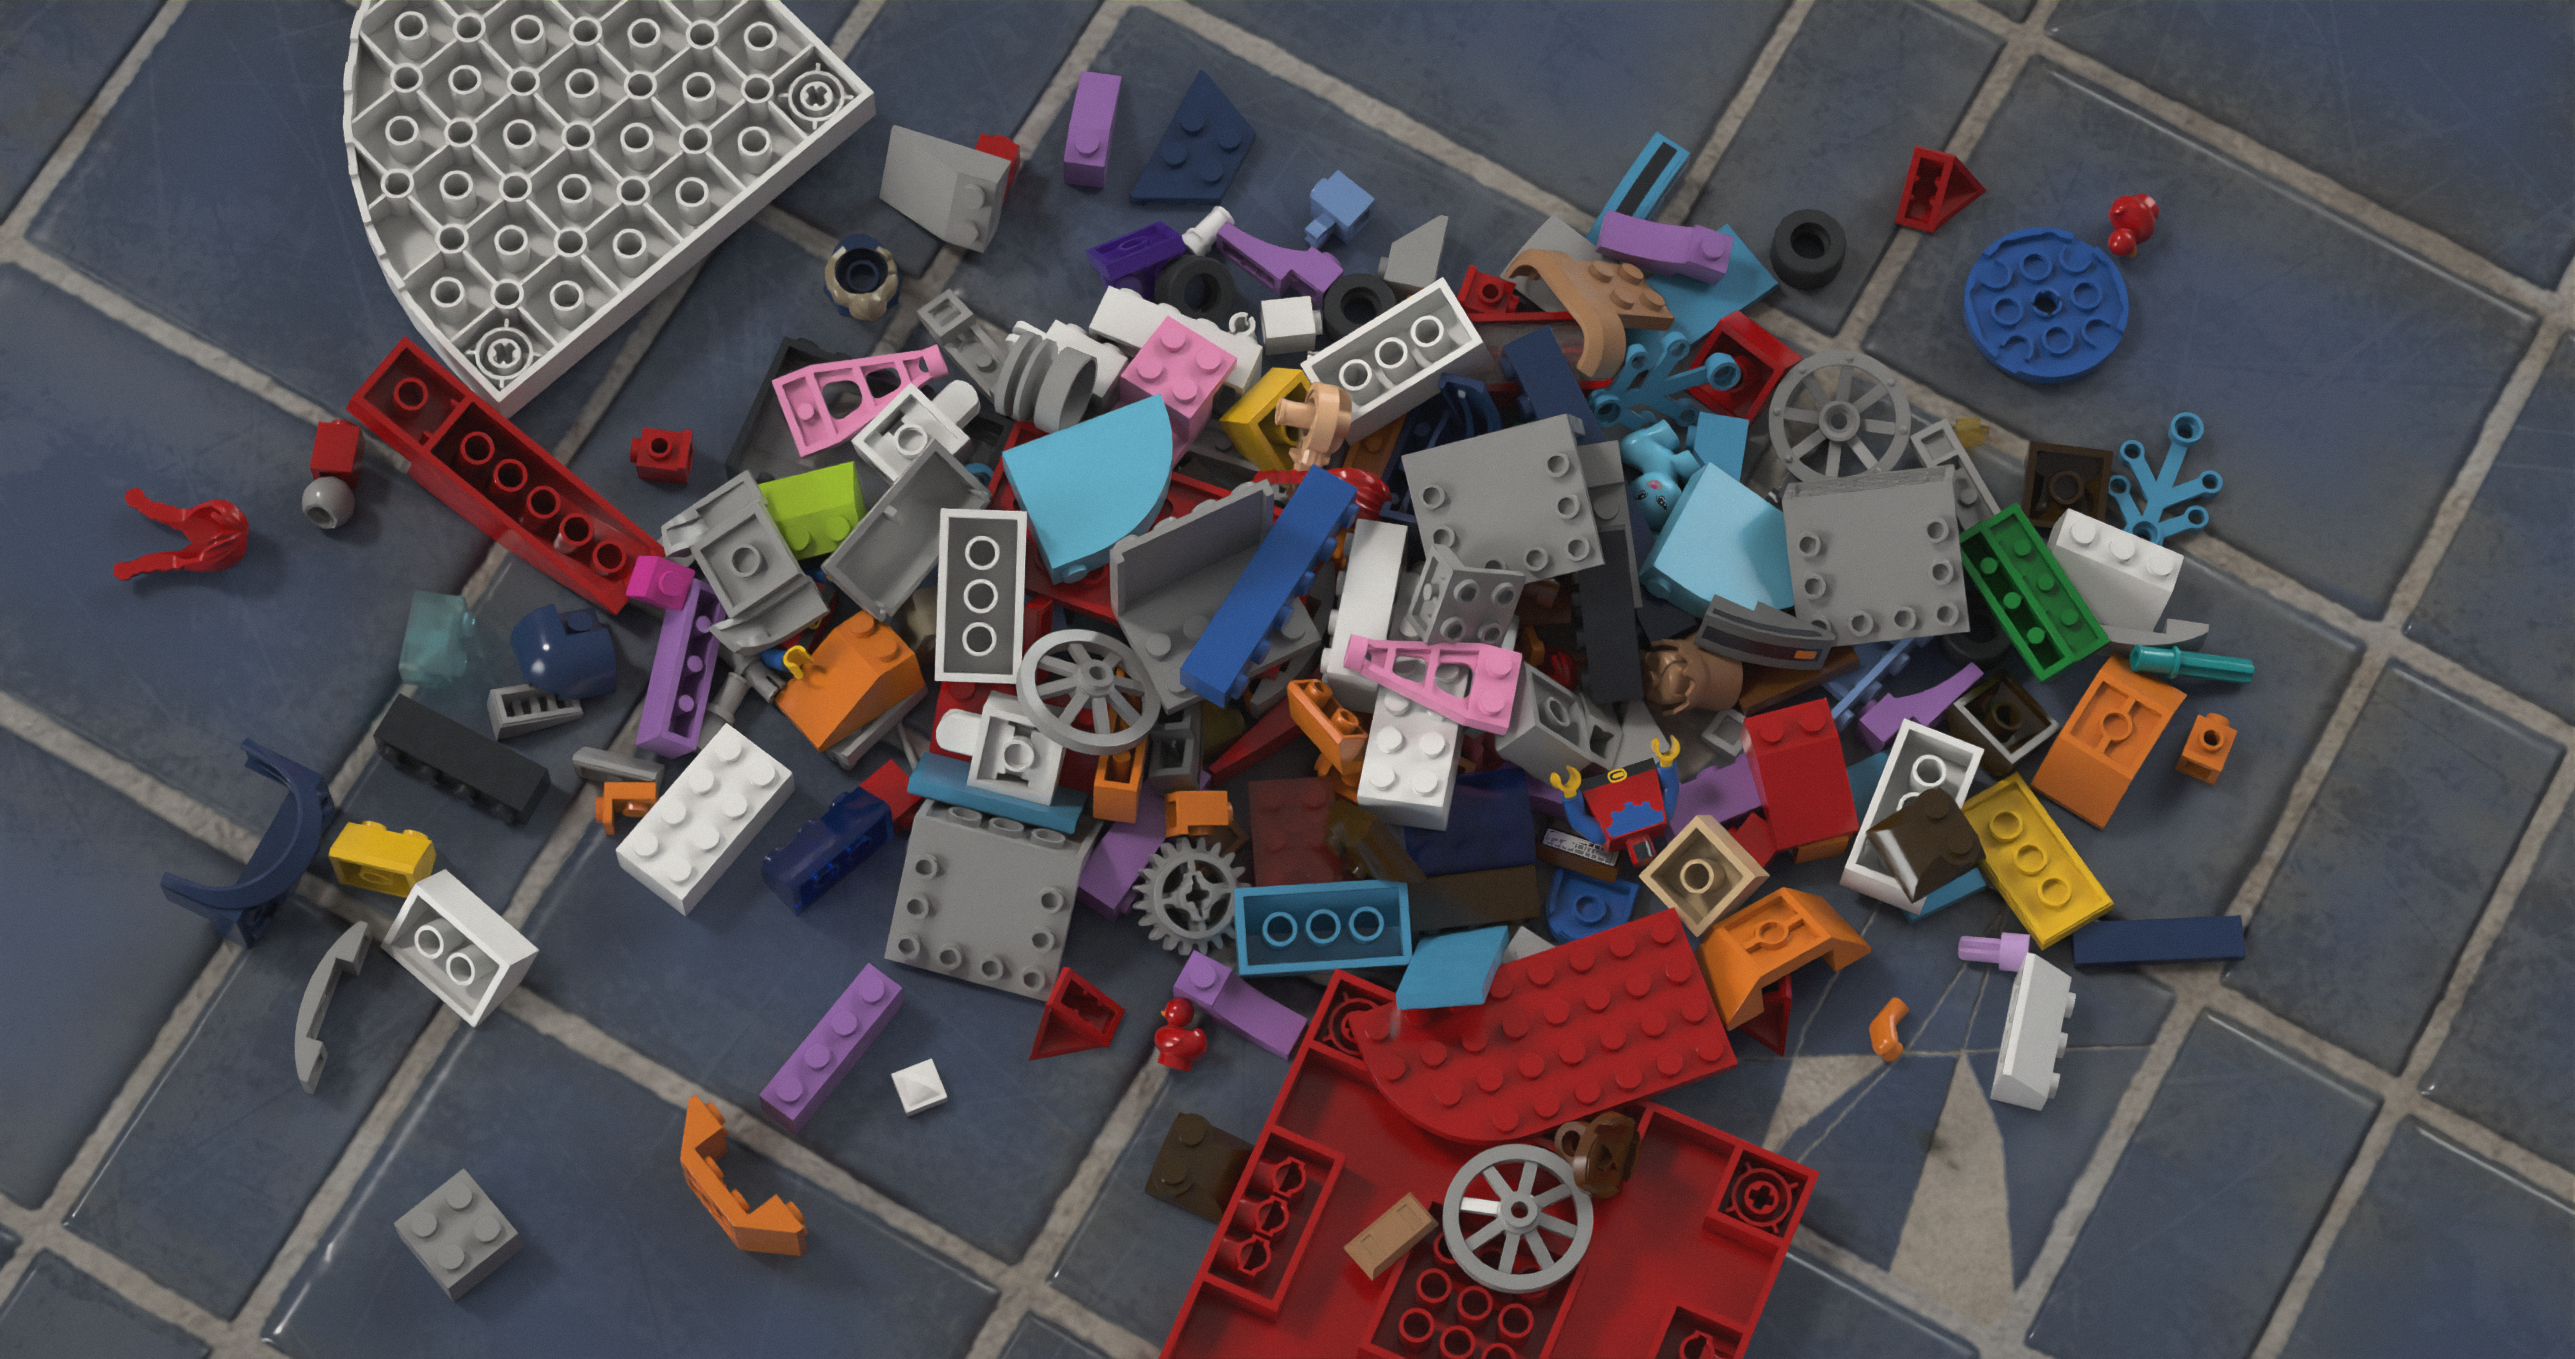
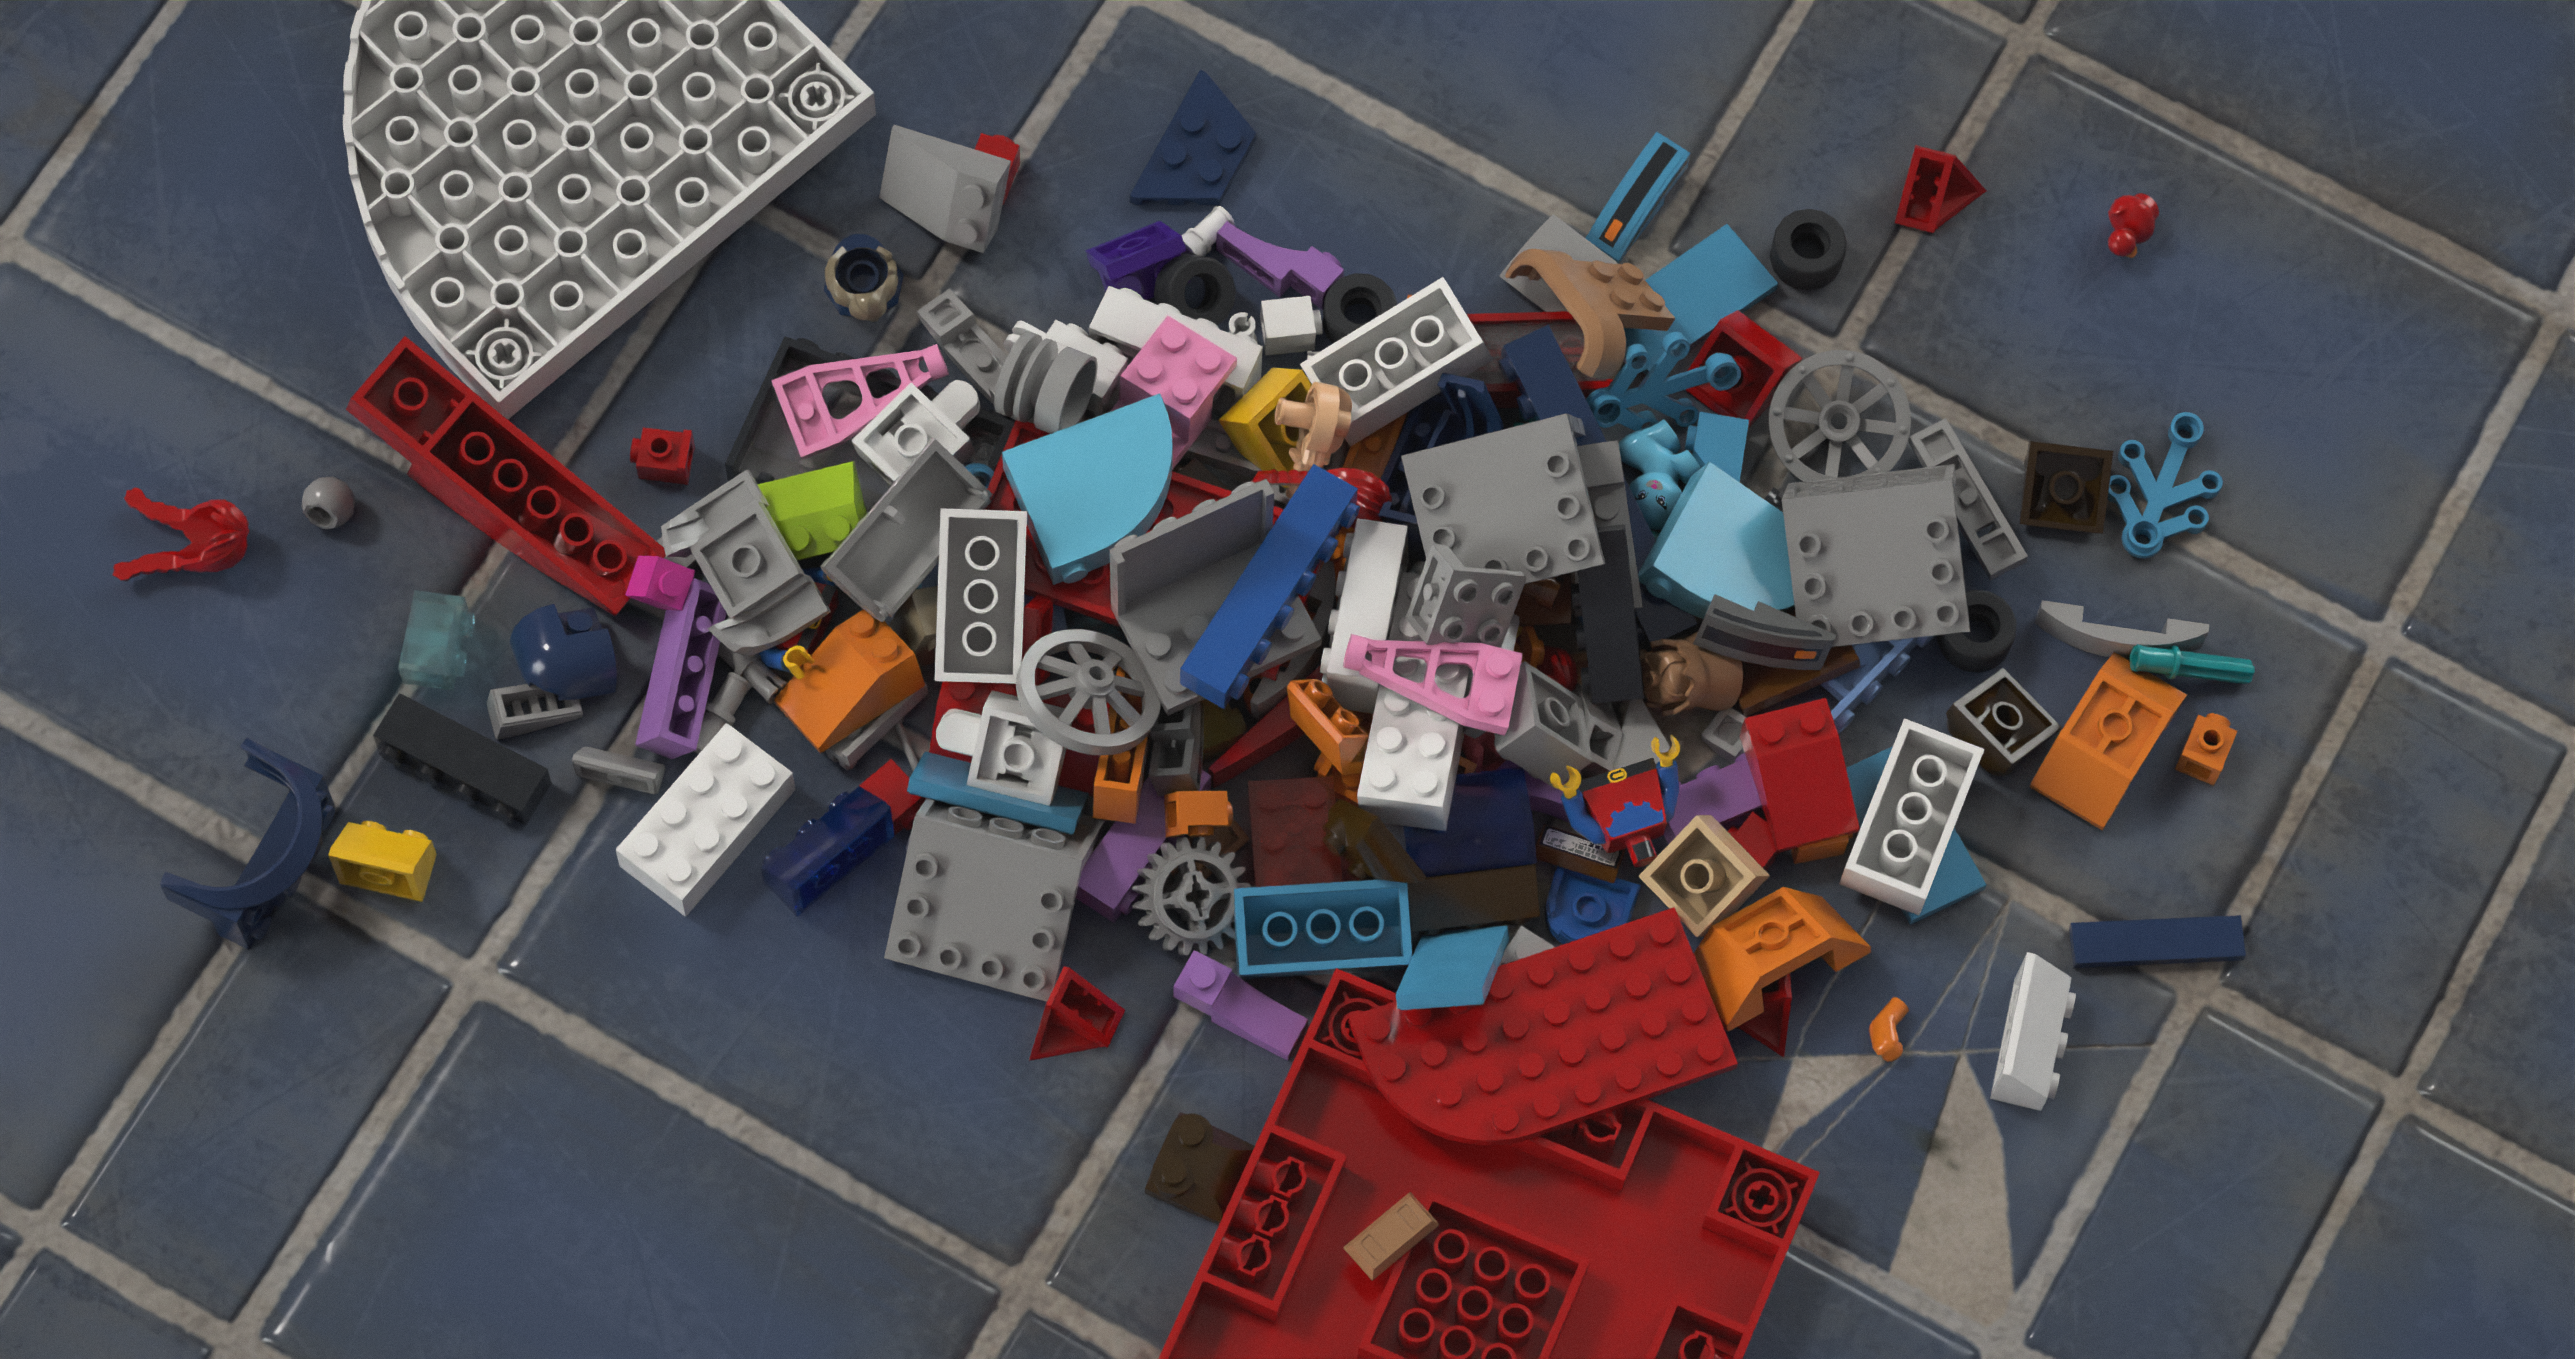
light grey slope [295,921,373,1095] -> none
red brick [310,419,365,489] -> none
white slope [380,869,539,1028] -> none
light grey brick [394,1168,524,1302] -> none
orange bracket [595,782,659,835] -> none
orange slope [680,1094,809,1256] -> none
medium lavender brick [759,963,905,1135] -> none
white tile [891,1058,948,1117] -> none
medium lavender slope [1063,71,1122,188] -> none
red animal [1154,997,1207,1072] -> none
medium blue brick [1304,170,1375,250] -> none
light grey slope [1377,215,1449,301] -> none
light grey wheel [1442,1144,1593,1294] -> none
red brick [1457,265,1521,314] -> none
reddish brown tile [1554,1111,1641,1200] -> none
medium lavender slope [1595,210,1734,286] -> none
medium lavender slope [1854,662,1984,754] -> none
dark brown slope [1865,787,1987,904] -> none
clear yellow plate [1951,417,1989,447] -> none
lavender piece [1958,932,2031,972] -> none
green brick [1959,502,2110,685] -> none
yellow tile [1961,772,2114,951] -> none
blue plate [1962,227,2129,384] -> none
white slope [2047,508,2184,632] -> none

